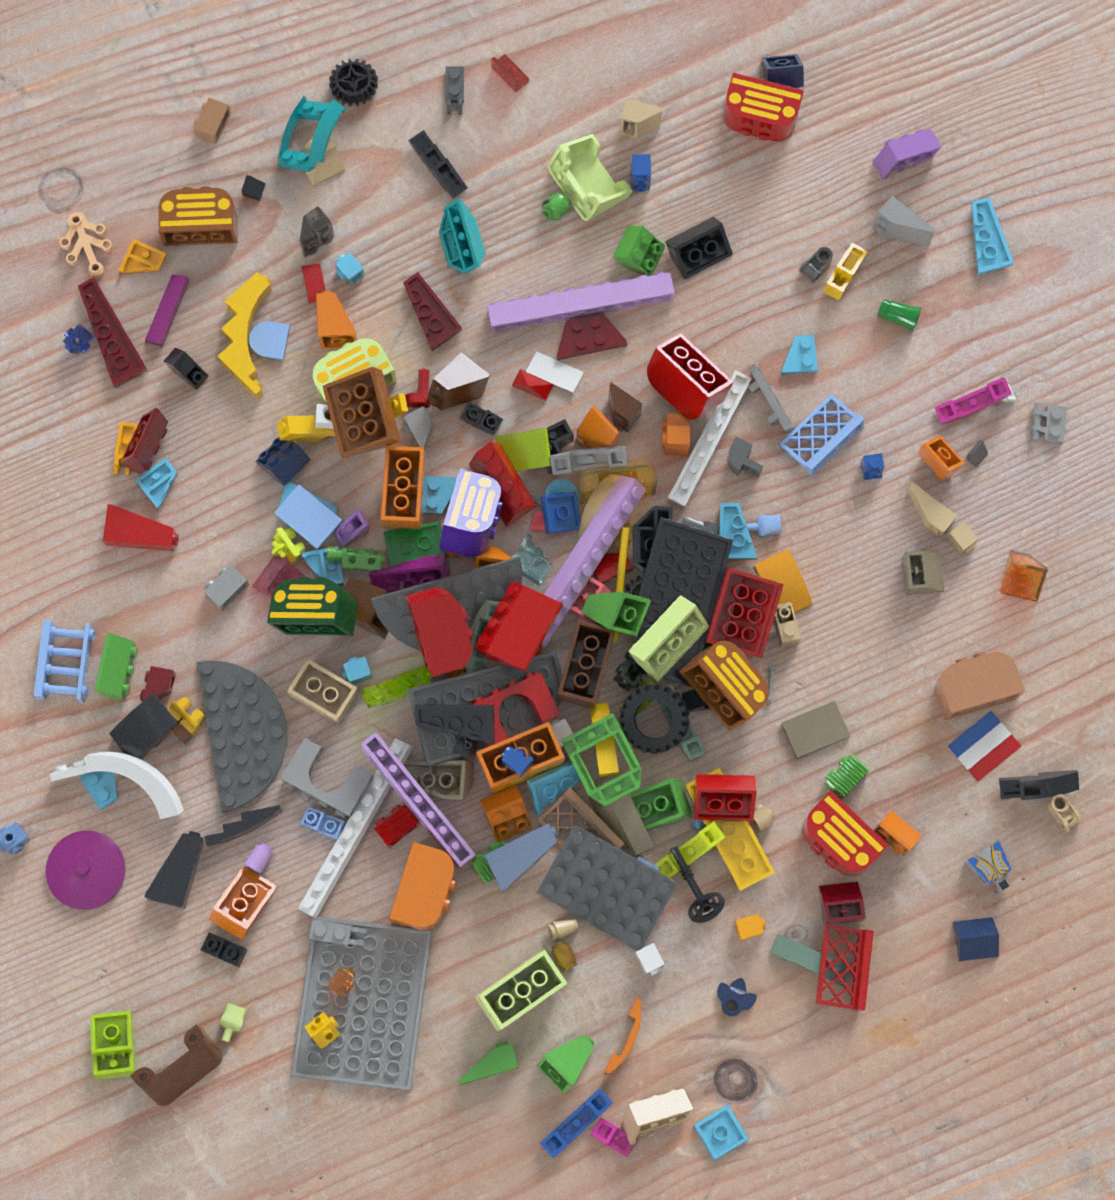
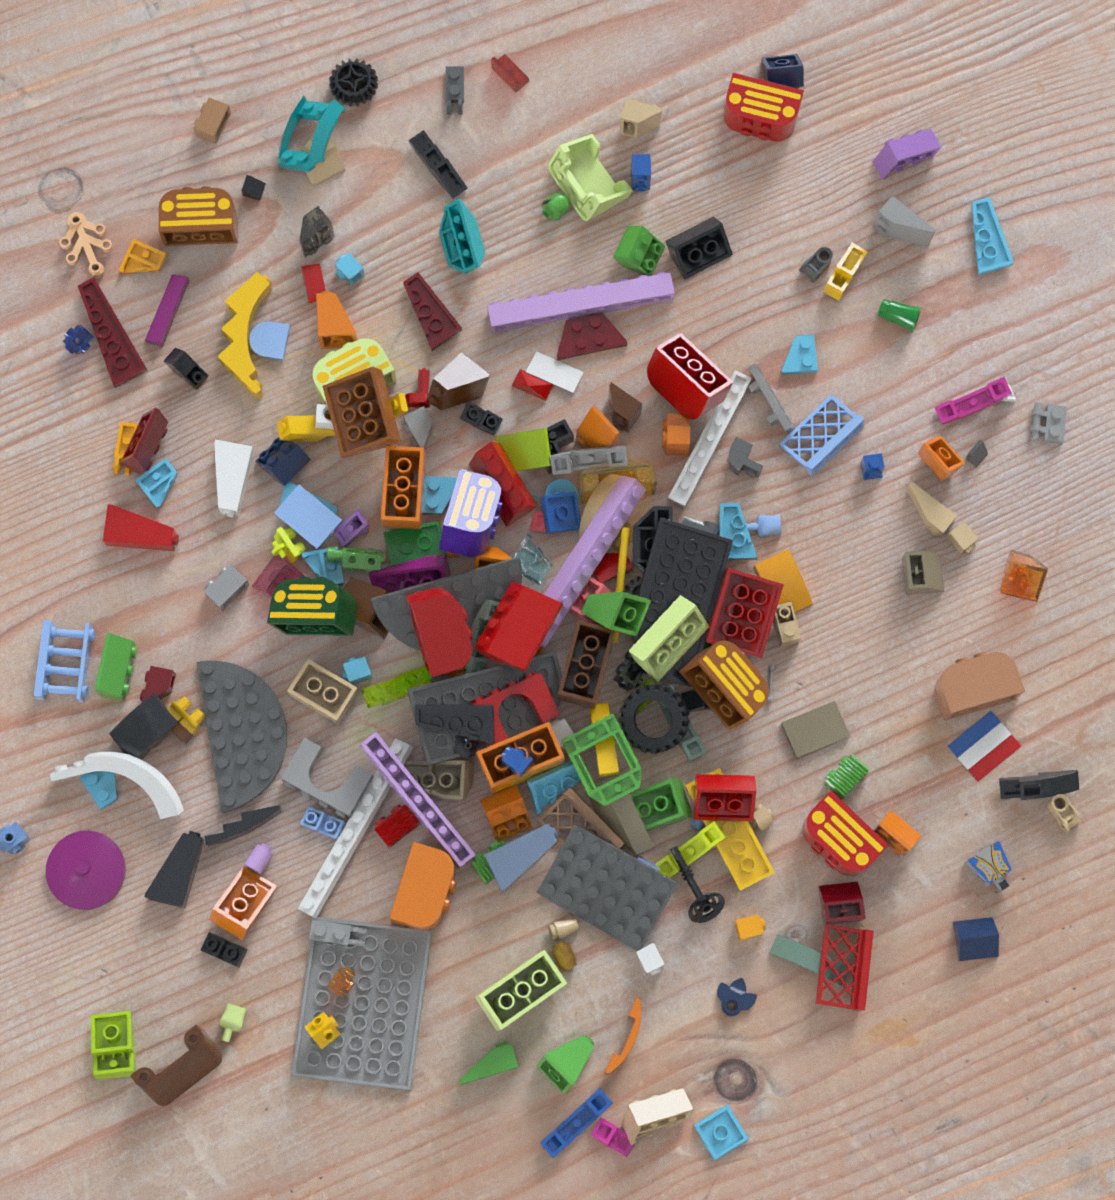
none -> white slope [214,439,254,517]

